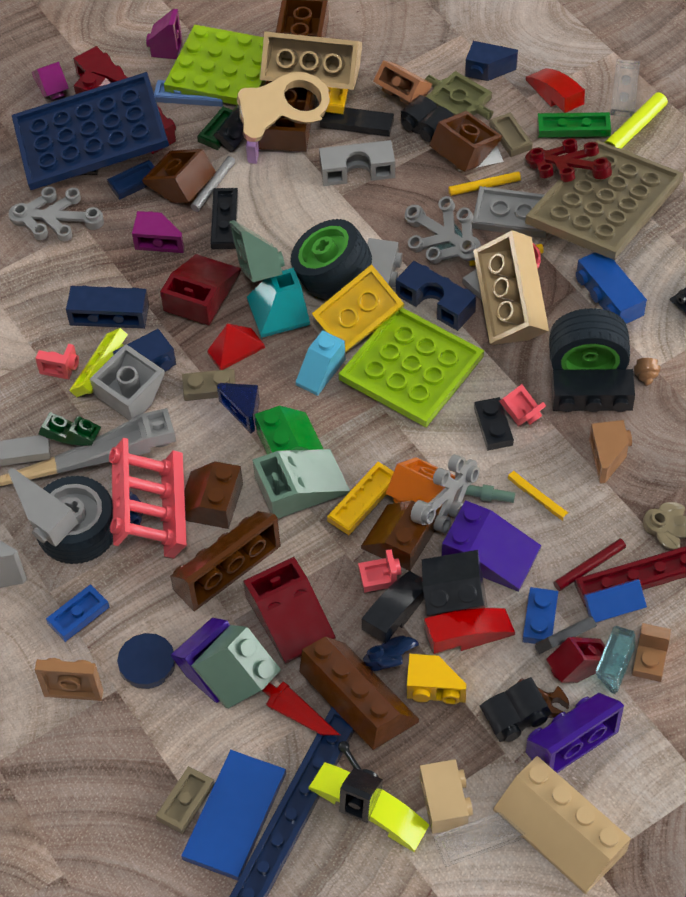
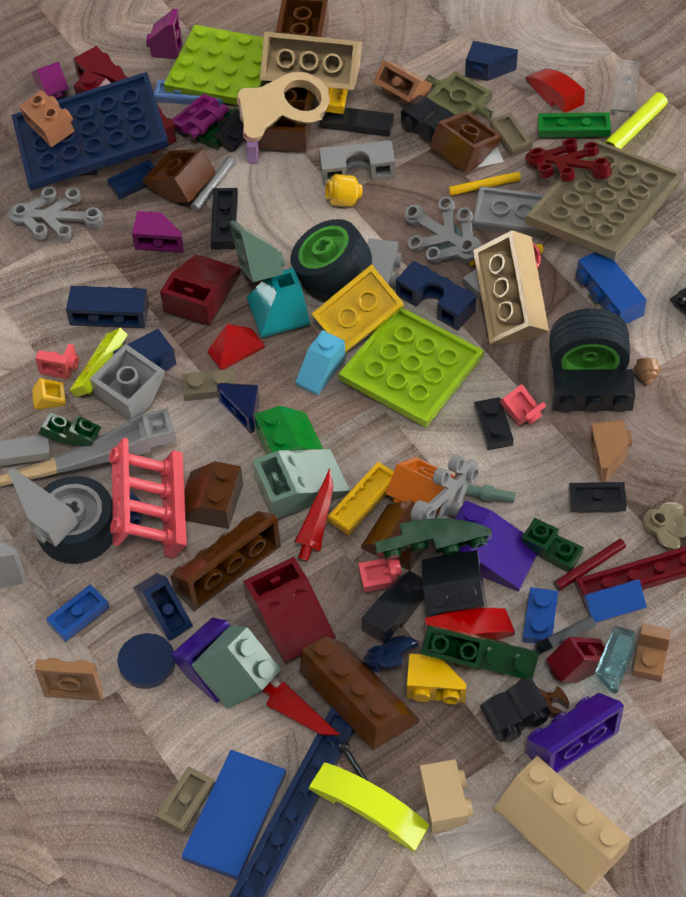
black slope [339,768,383,823] -> none
yellow piece [508,471,568,521] -> none
none -> nougat brick [19,90,74,147]
none -> yellow slope [32,378,66,409]
none -> dark blue slope [133,573,193,641]
none -> magenta plate [172,94,229,140]
none -> red bar [294,468,334,562]
none -> yellow head [325,174,363,207]
none -> dark green slope [374,518,492,560]
none -> dark green slope [420,625,539,679]
none -> dark green slope [521,518,584,572]
none -> black plate [568,482,627,512]

